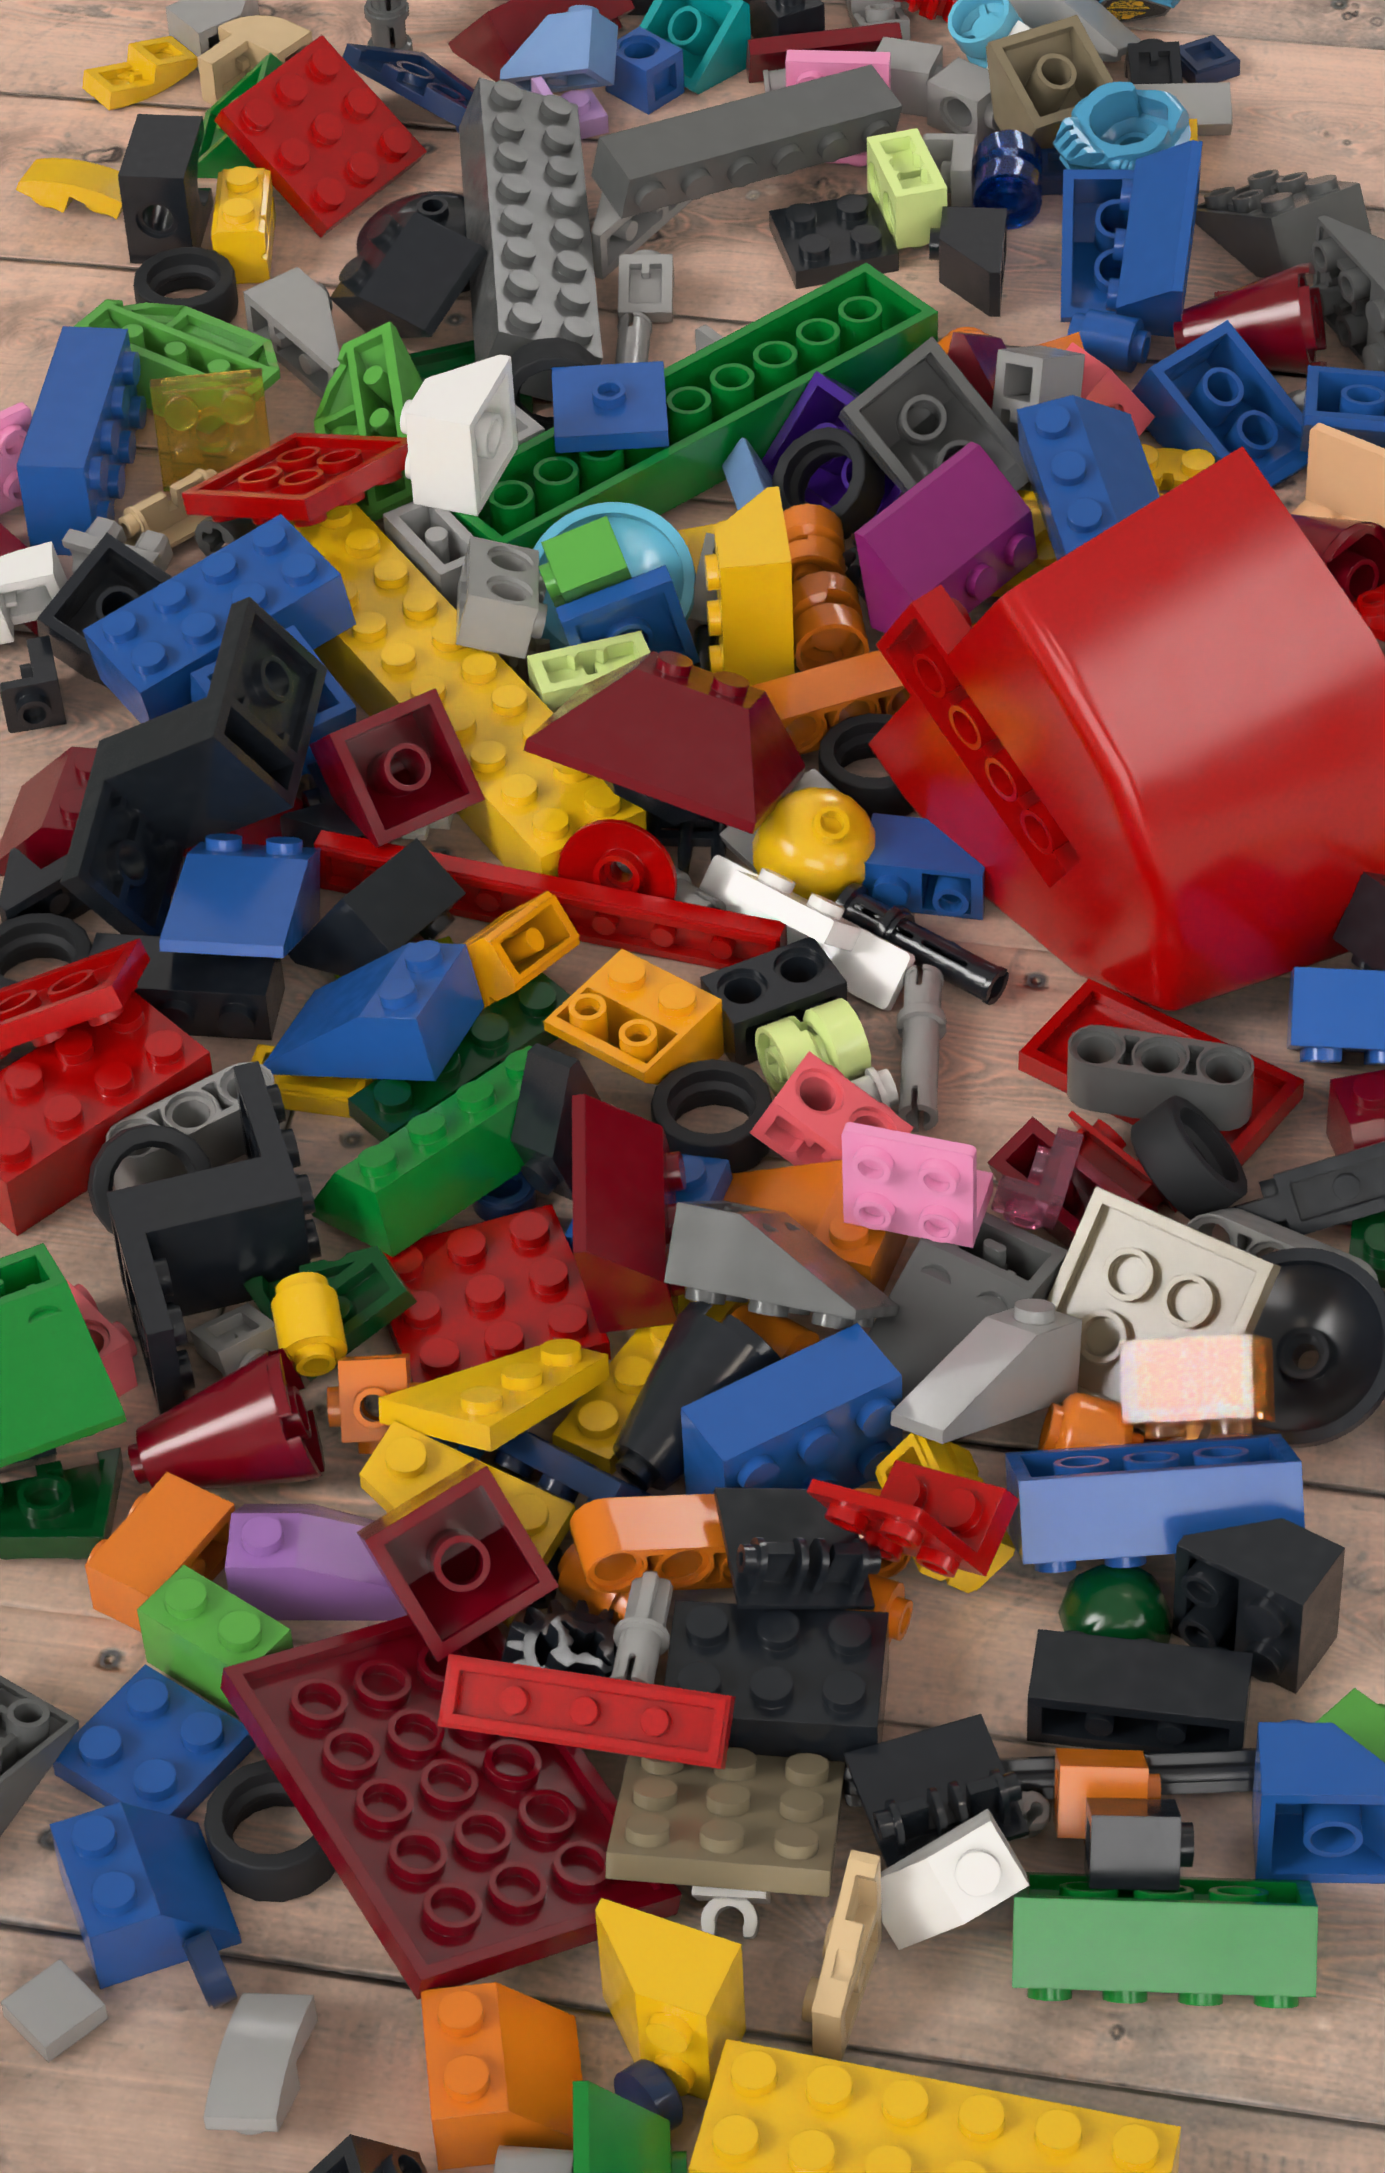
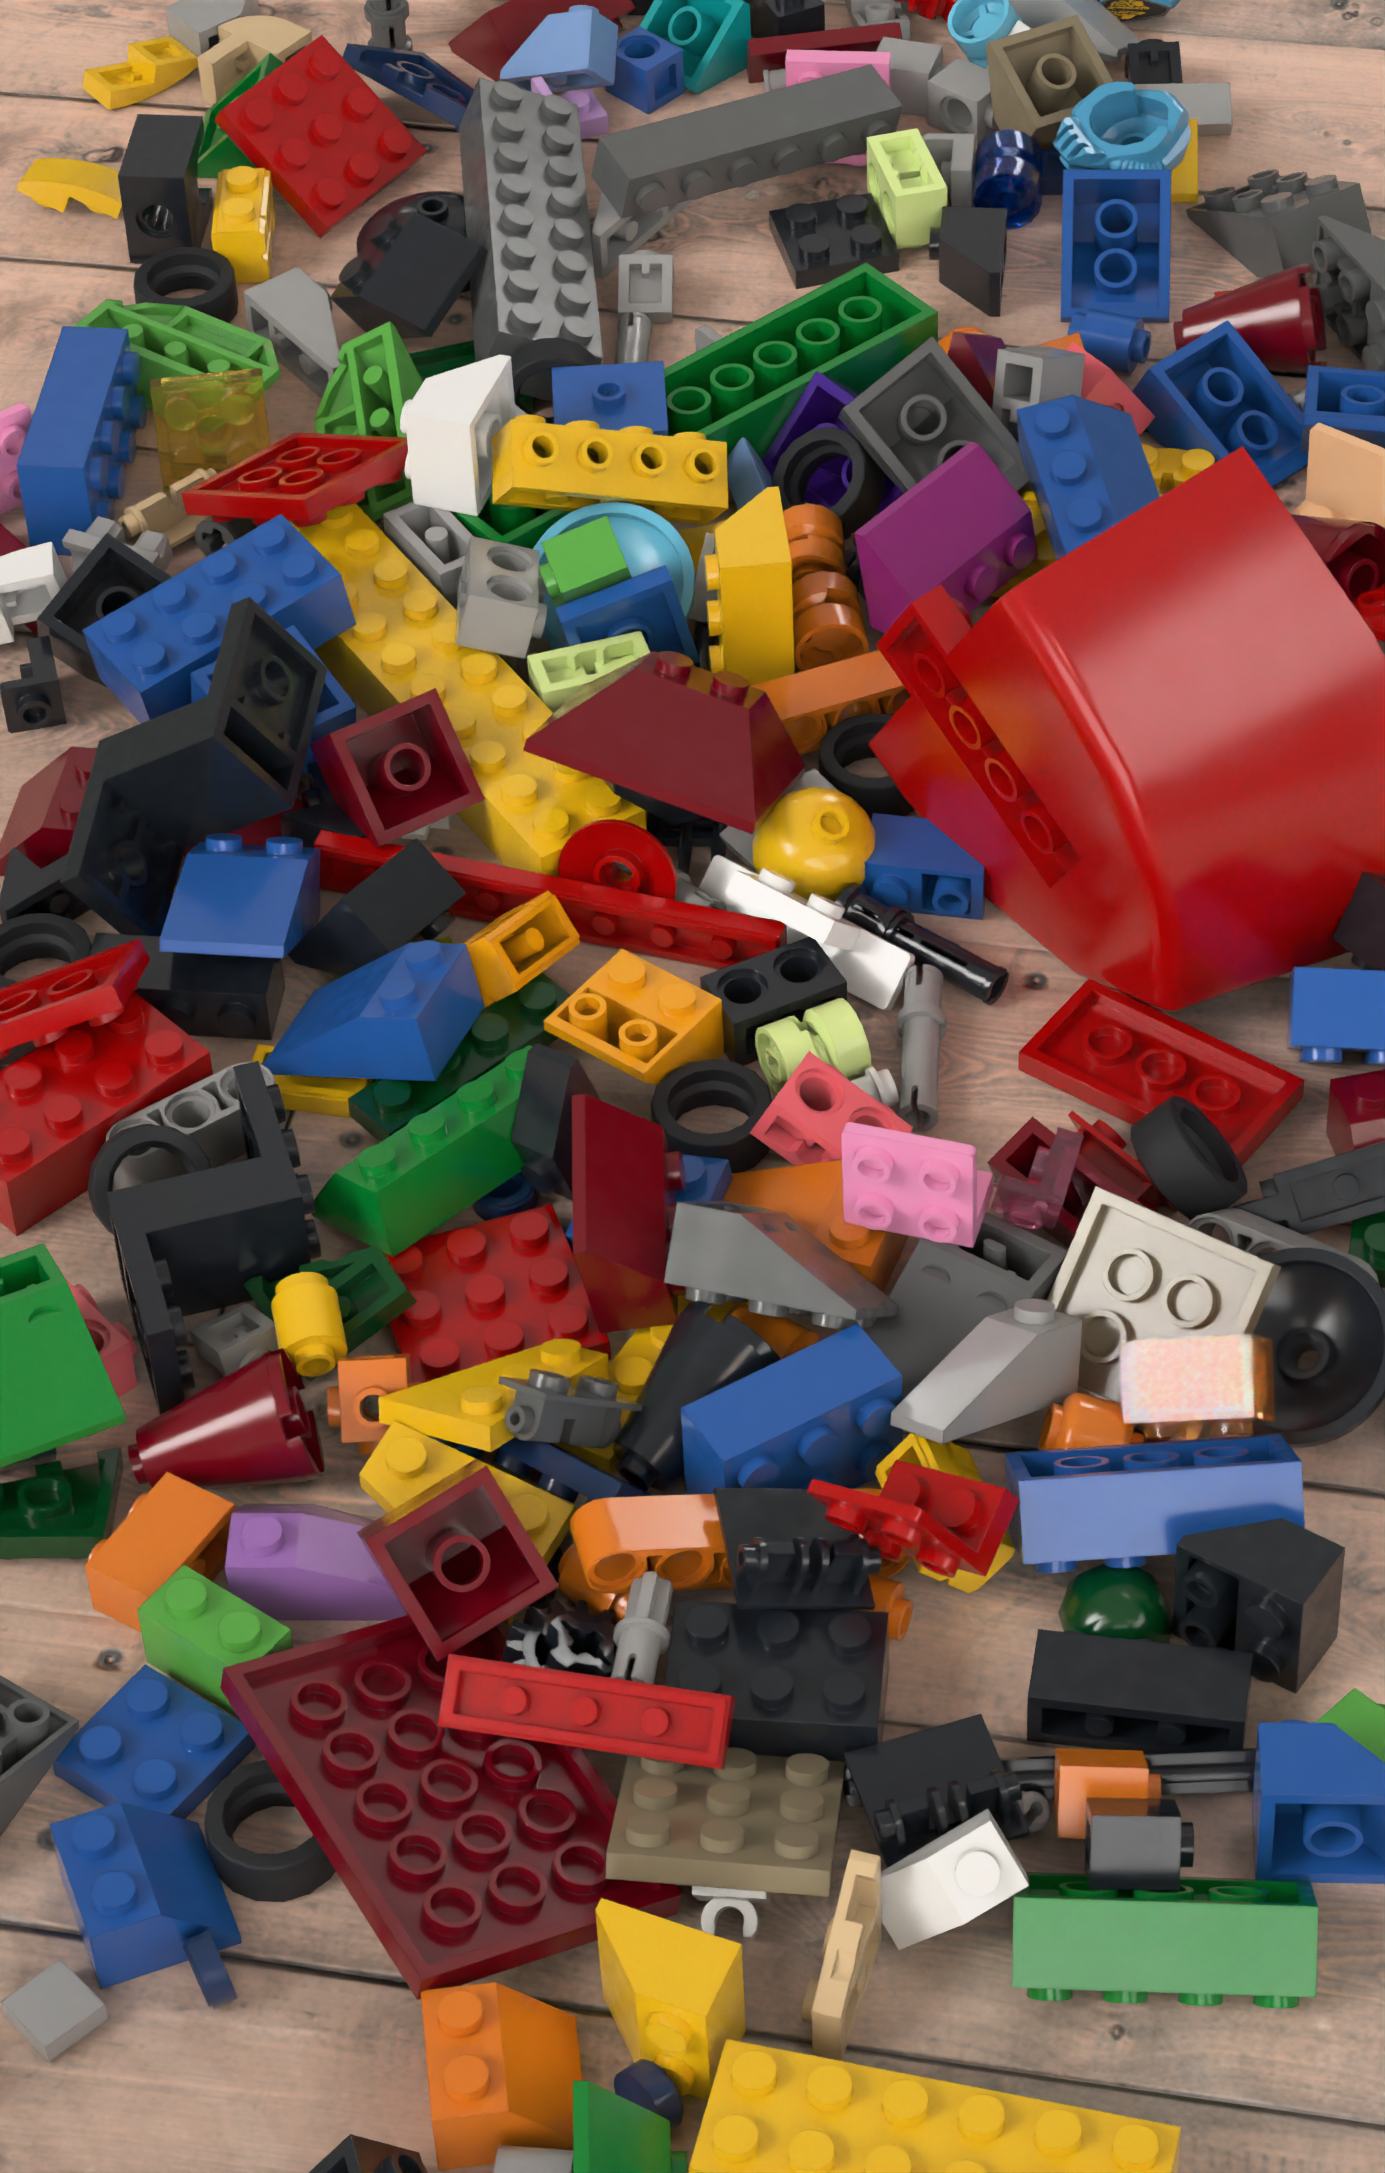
light grey slope [203,1993,318,2135] -> none
dark grey beam [1067,1025,1254,1131] -> none
blue slope [1106,140,1203,338] -> none
dark blue tile [1180,35,1240,83] -> none
none -> yellow brick [491,415,728,525]
none -> dark grey hinge [498,1369,643,1449]

